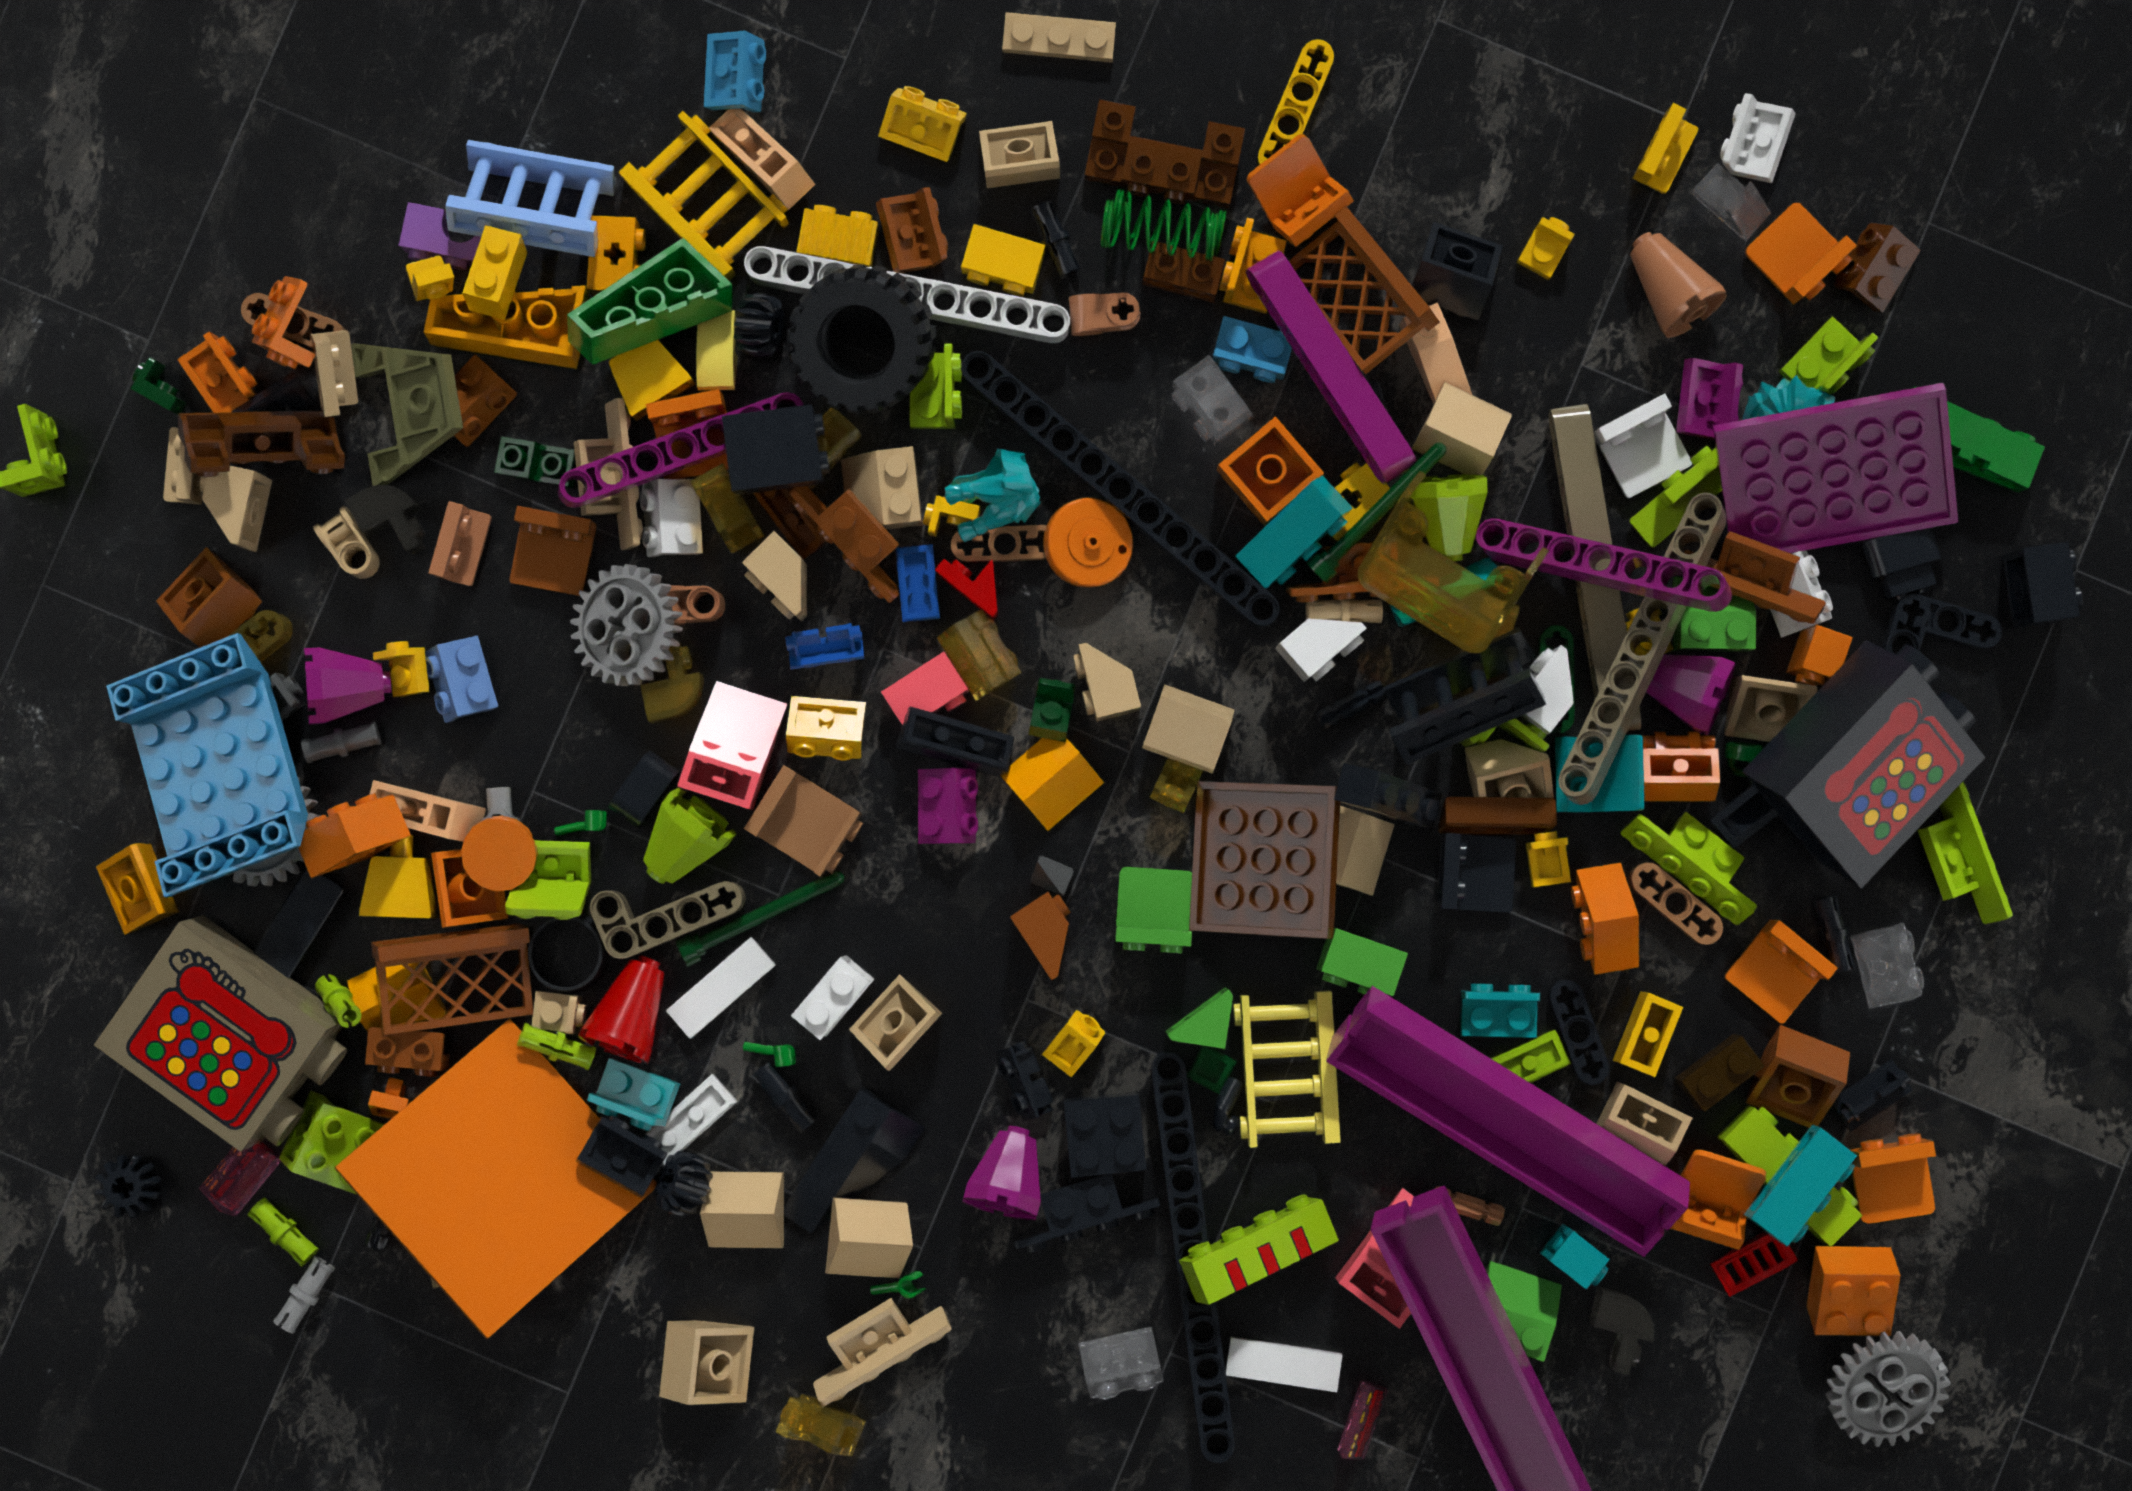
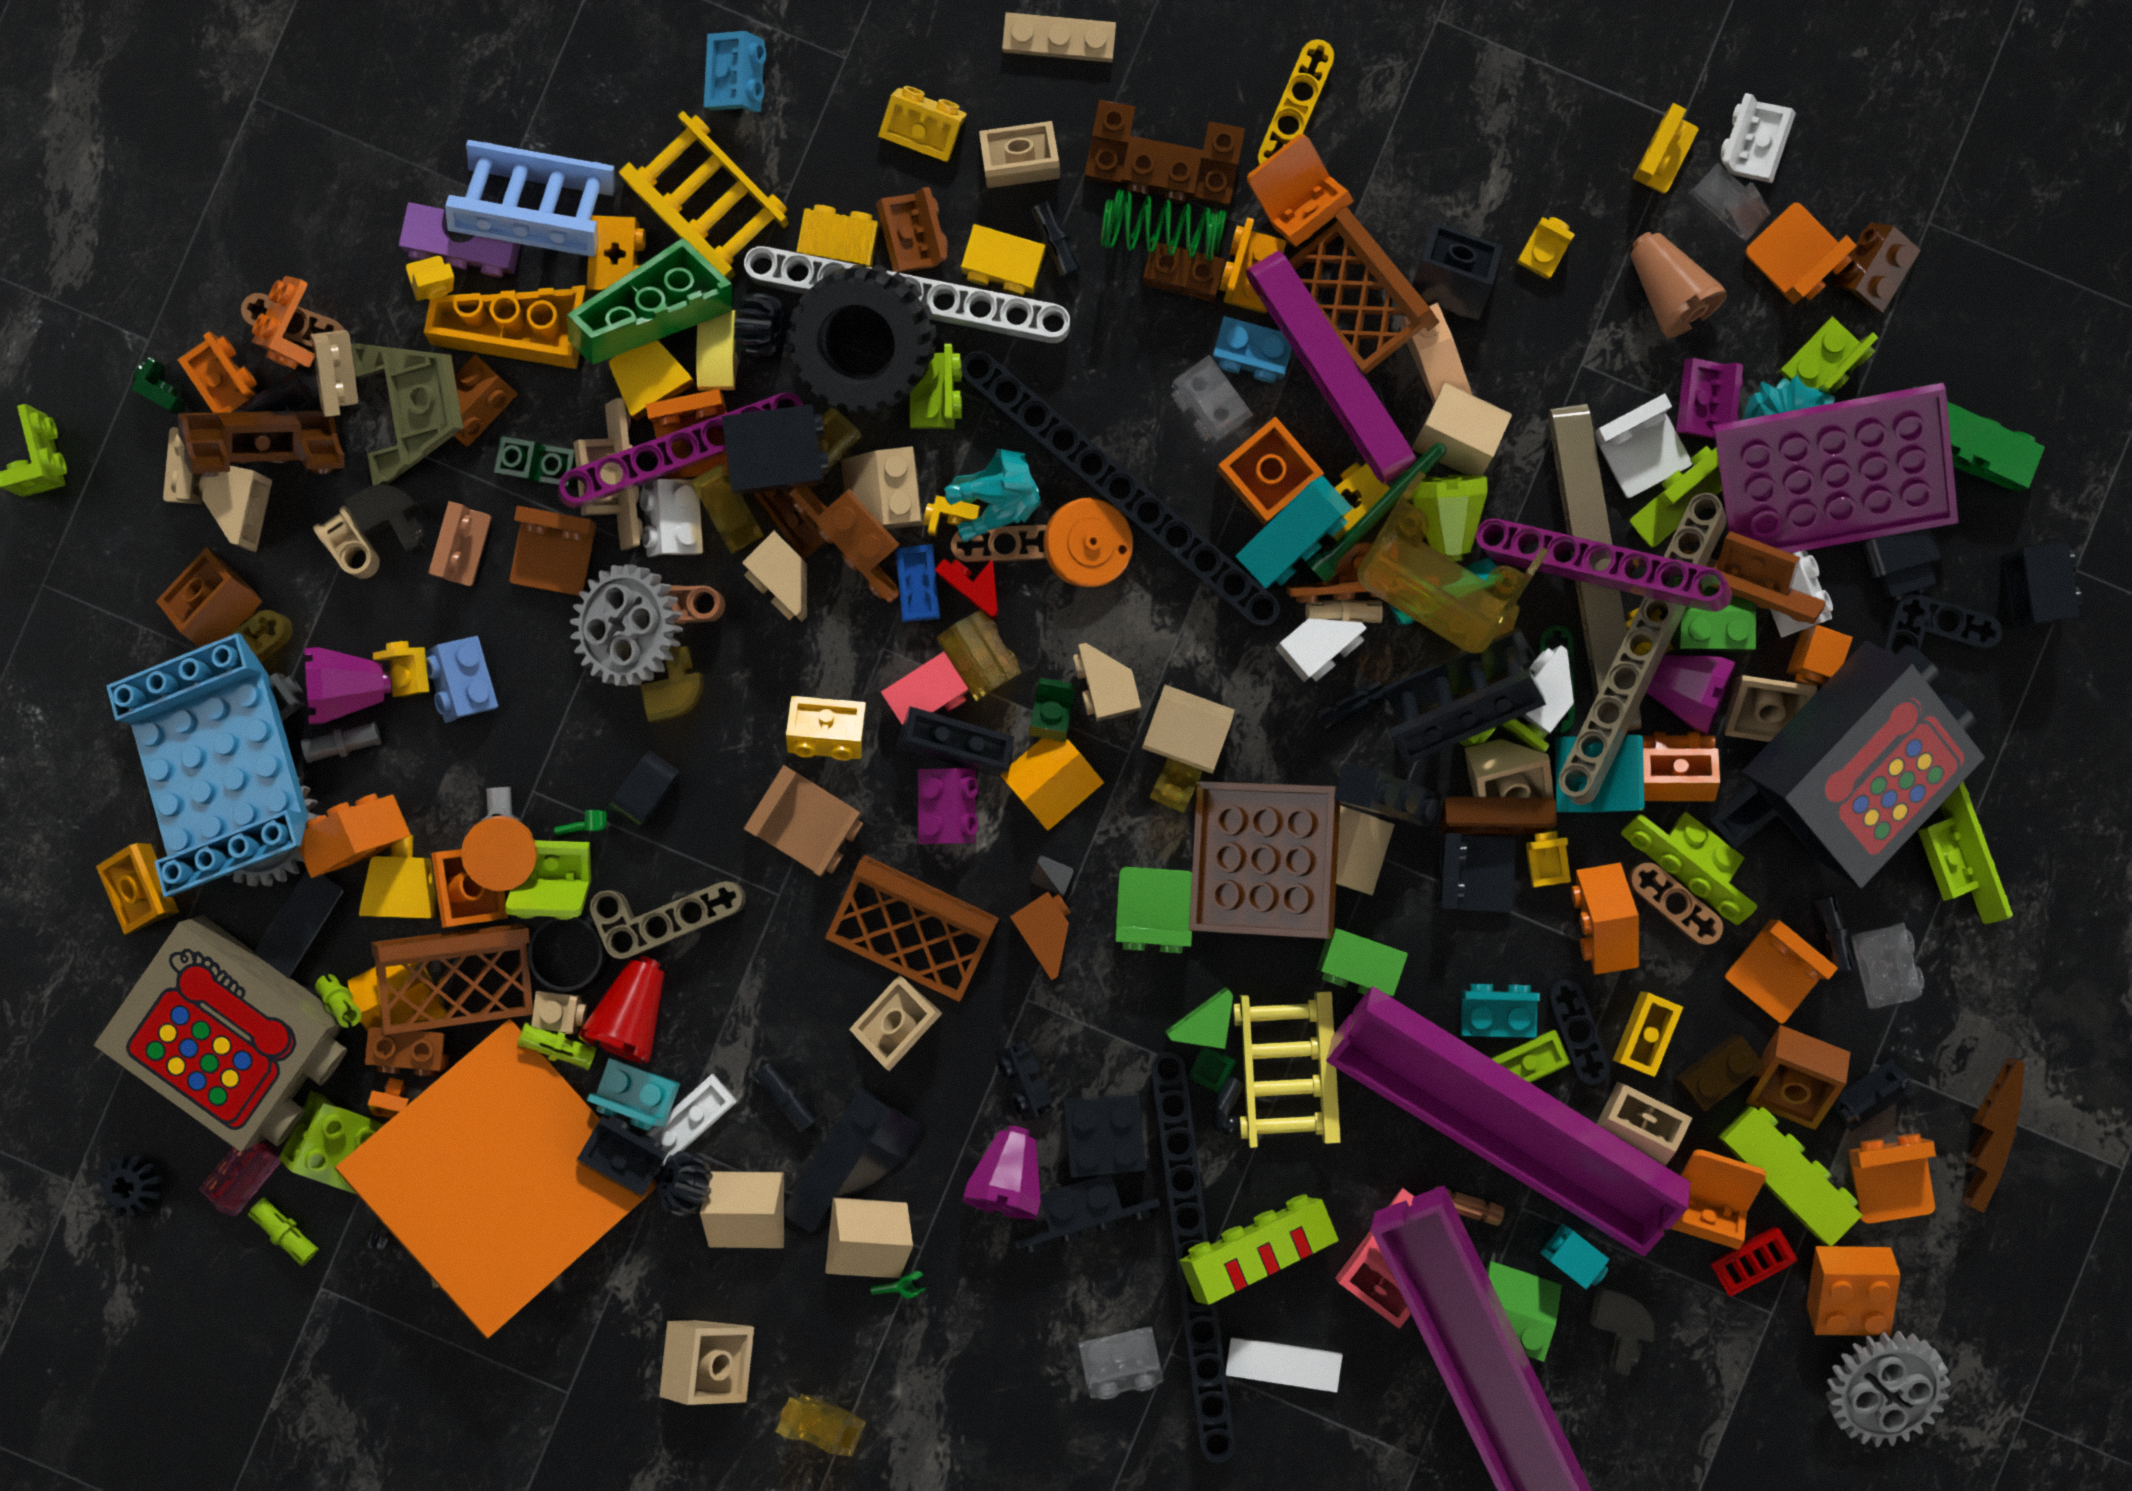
light grey pin [273,1256,335,1334] -> none
light nougat slope [369,780,486,842] -> none
yellow brick [462,225,527,320] -> none
lime cone [643,788,736,884] -> none
white tile [666,937,776,1039] -> none
dark green piece [675,871,844,967] -> none
slope [677,681,788,810] -> none
light nougat slope [709,108,816,210] -> none
green hand [743,1042,796,1067] -> none
blue hinge [785,623,864,670] -> none
white panel [791,955,875,1040] -> none
tan bracket [813,1298,952,1406] -> none
yellow bracket [1042,1010,1105,1077] -> none
nougat piece [1069,293,1141,336] -> none
slope [1337,1380,1387,1460] -> none
dark green tile [1724,741,1763,777] -> none
teal brick [1743,1125,1857,1247] -> none
none -> dark orange fence [825,855,999,1002]
none -> reddish brown slope [1960,1058,2025,1213]

